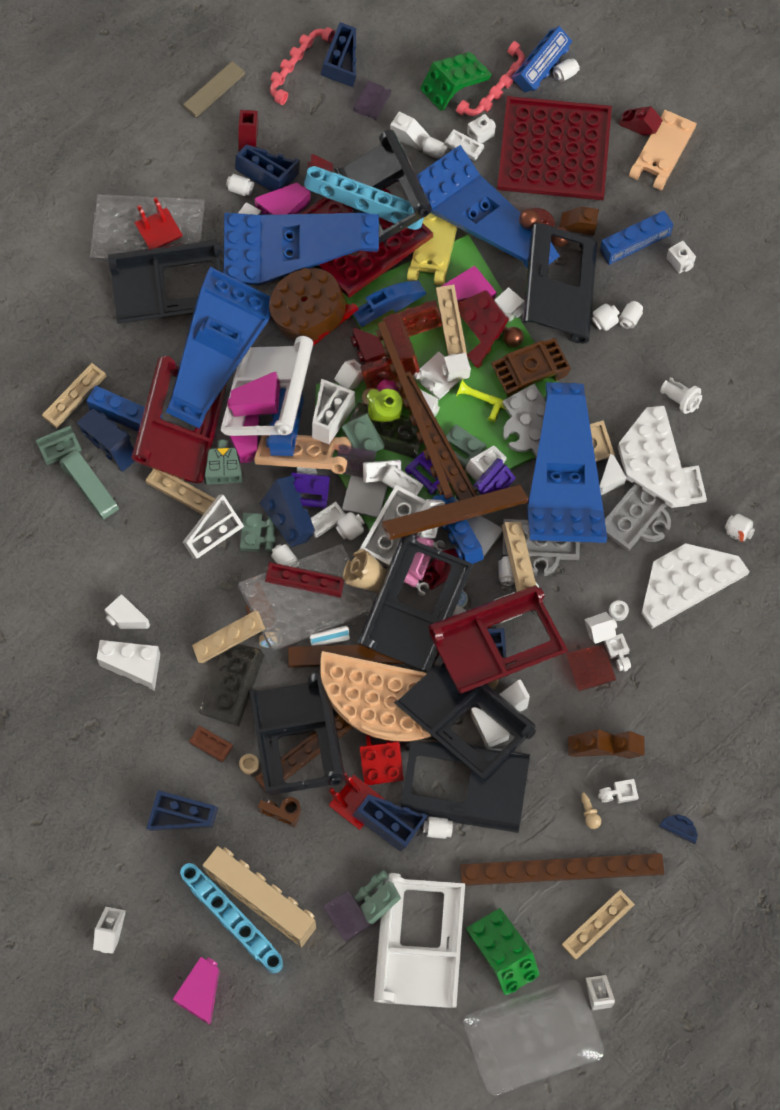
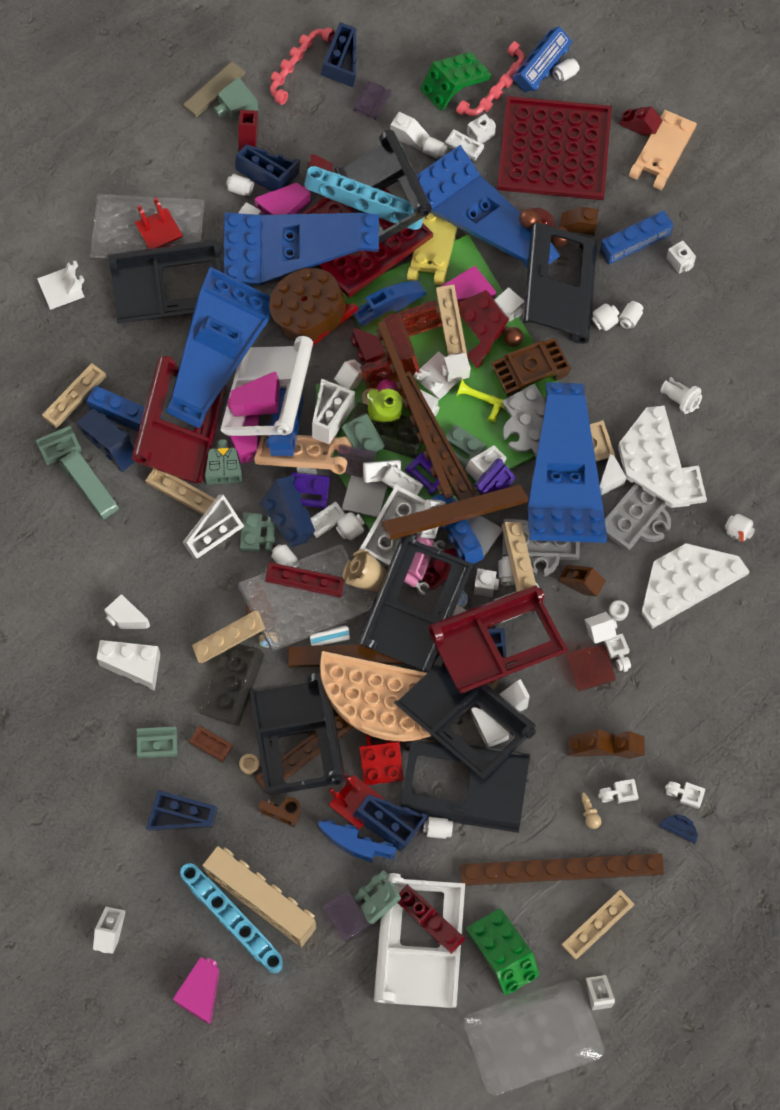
none -> white plate [37,261,84,310]
none -> sand green plate [137,726,178,759]
none -> sand green torso [214,77,258,120]
none -> blue slope [318,820,396,863]
none -> dark red slope [397,884,465,954]
none -> white brick [474,569,500,598]
none -> reddish brown slope [558,565,606,597]
none -> white plate [665,781,705,809]

